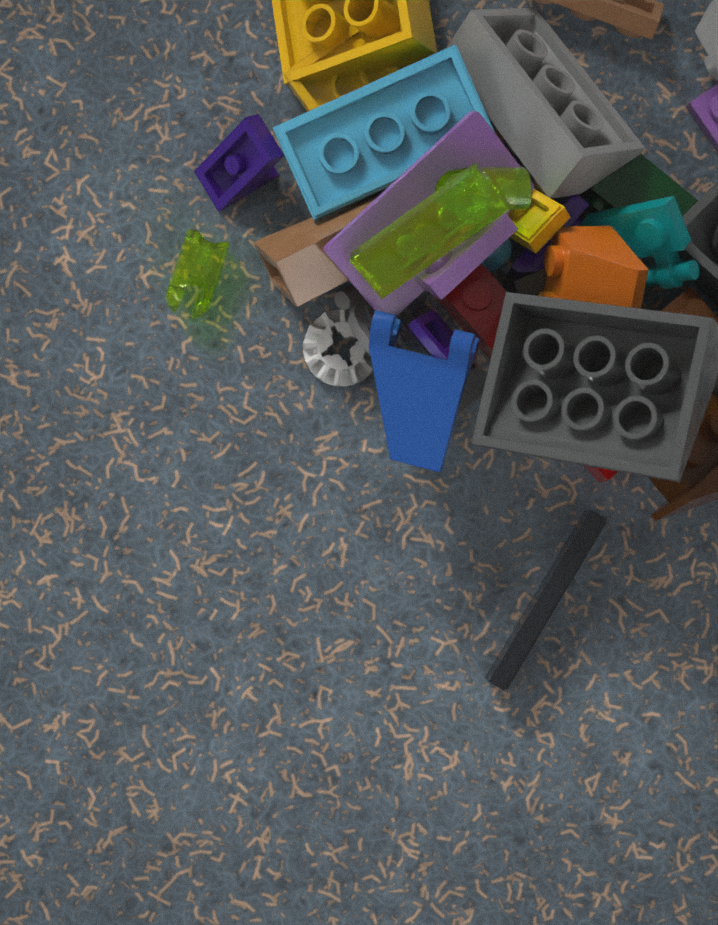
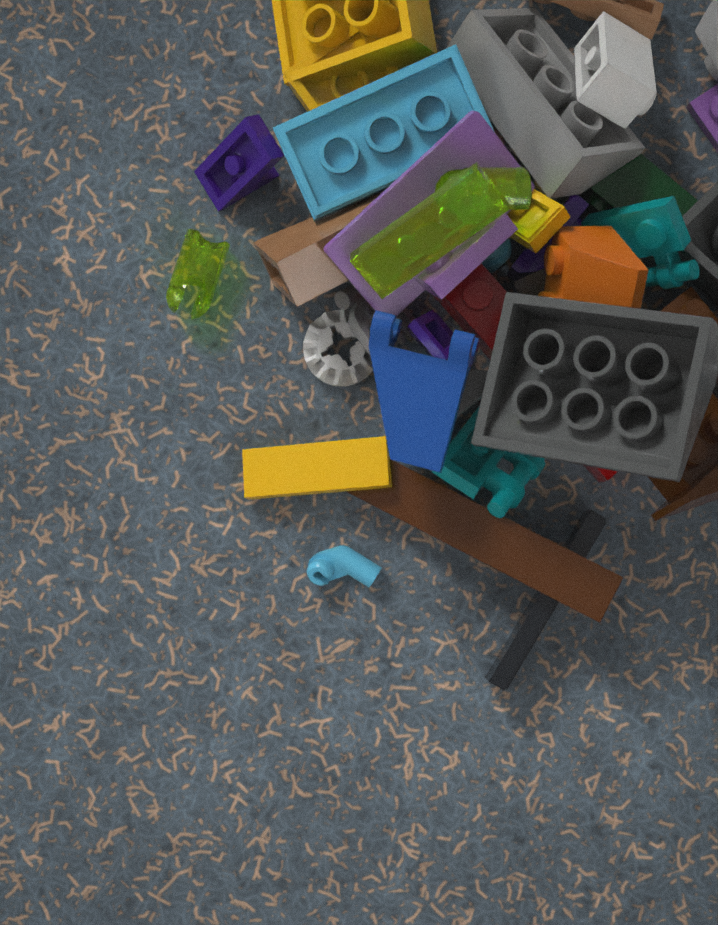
none -> yellow tile [242,436,392,500]
none -> medium azure arm [307,545,382,588]
none -> reddish brown tile [345,459,623,623]
none -> teal plate [432,405,546,518]
none -> white brick [574,11,657,129]

